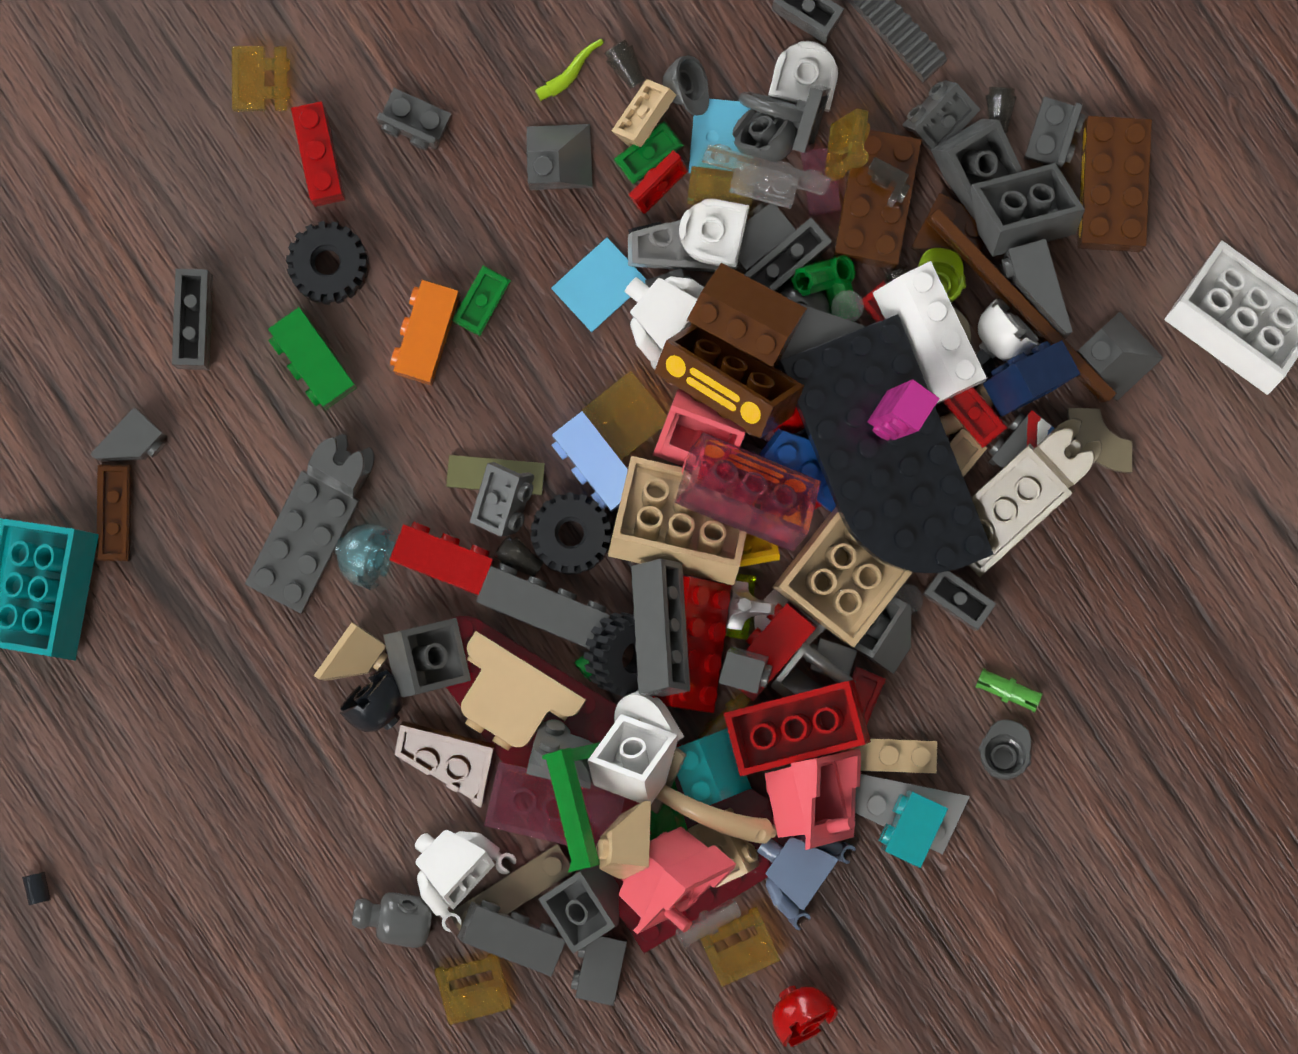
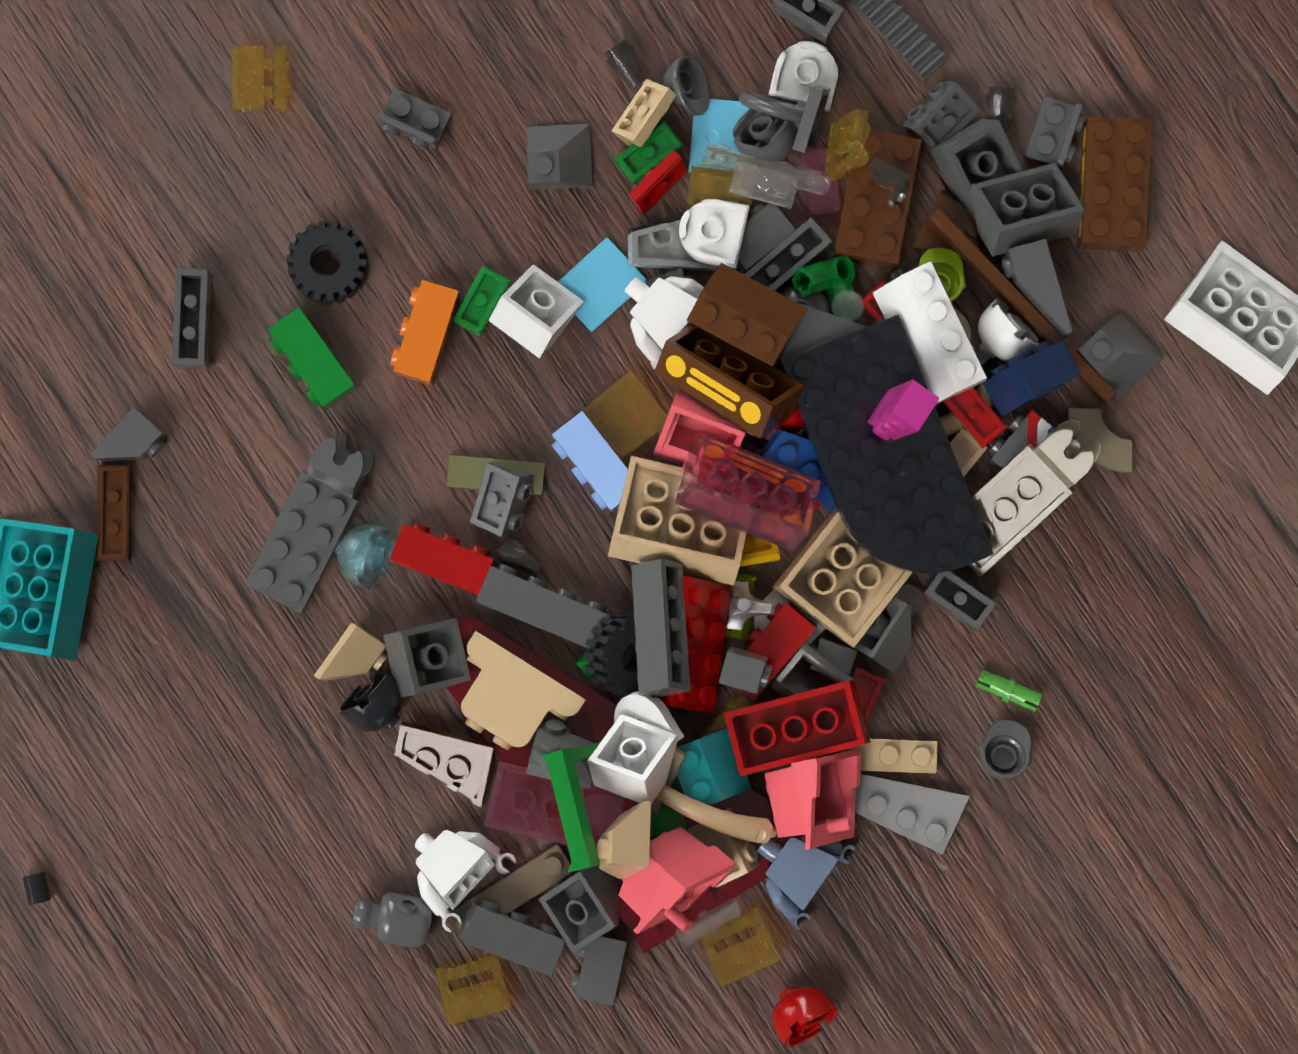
red brick [291,101,345,207] -> none
black tyre [531,493,611,574] -> none
lime animal [535,39,604,101] -> none
teal brick [878,790,948,868] -> none
none -> white slope [489,264,584,358]

